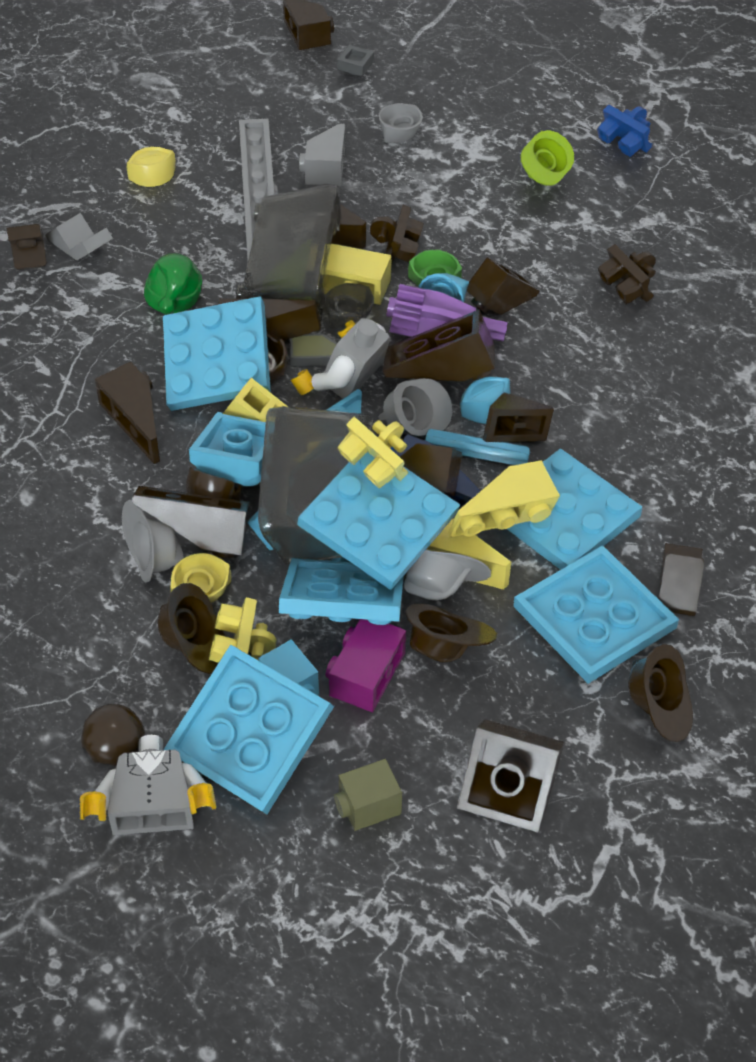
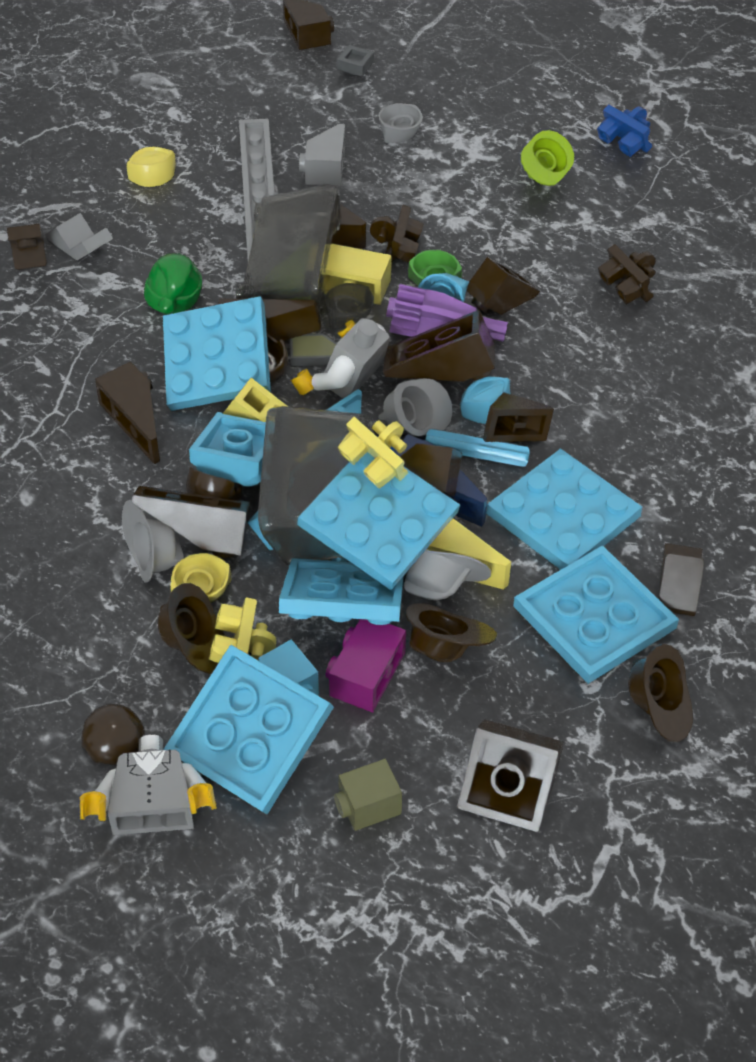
light yellow slope [448,460,560,538] -> none

